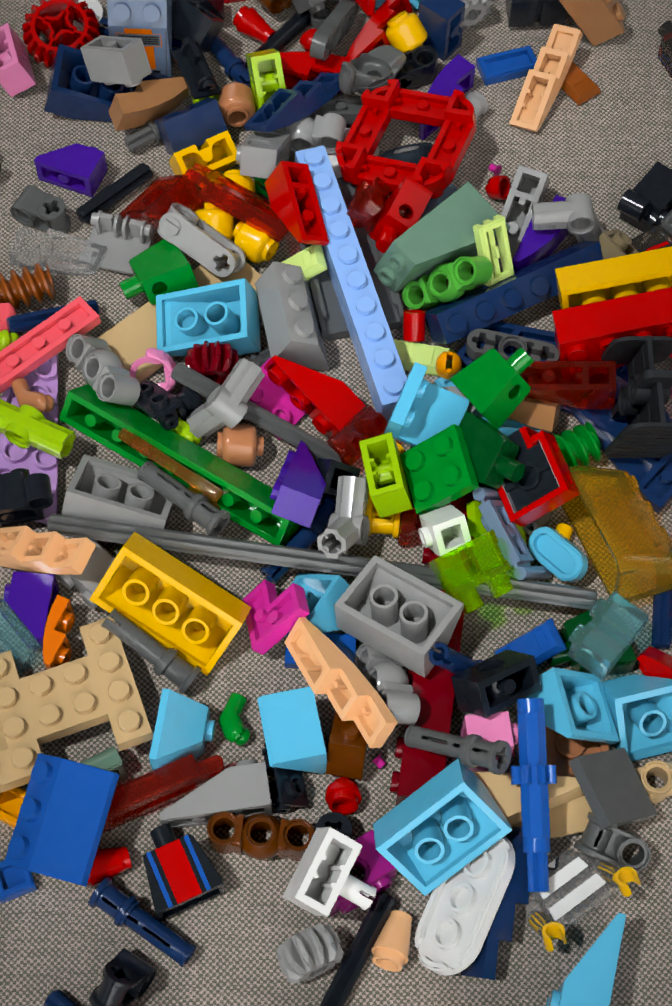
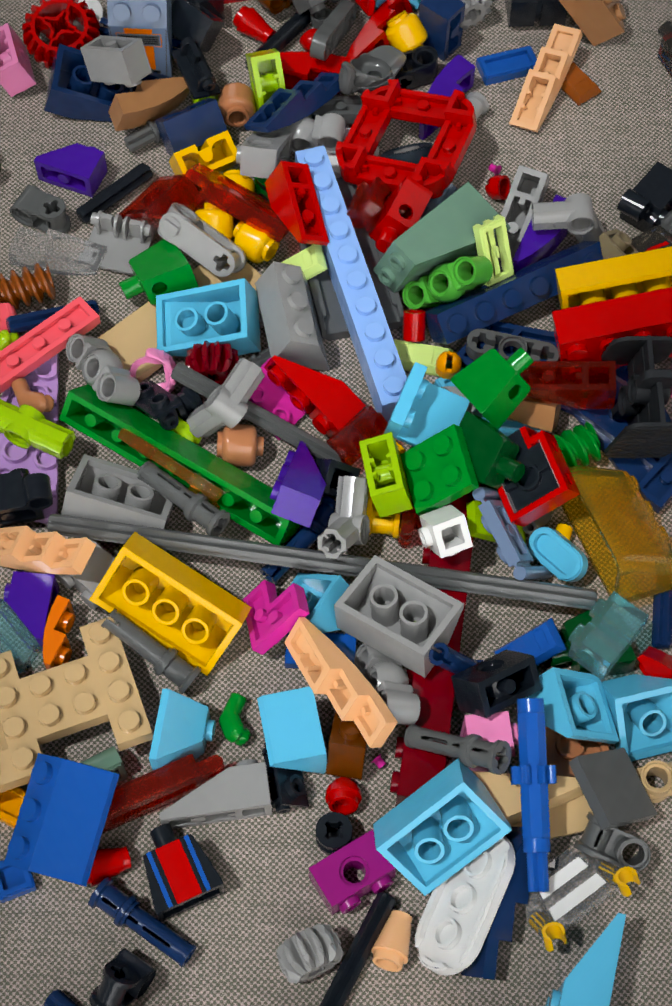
reddish brown piece [207,811,314,861] -> none
dark blue pin [210,35,251,88] -> none
white brick [283,827,377,917] -> none
clear neon green hips [428,530,513,614] -> none

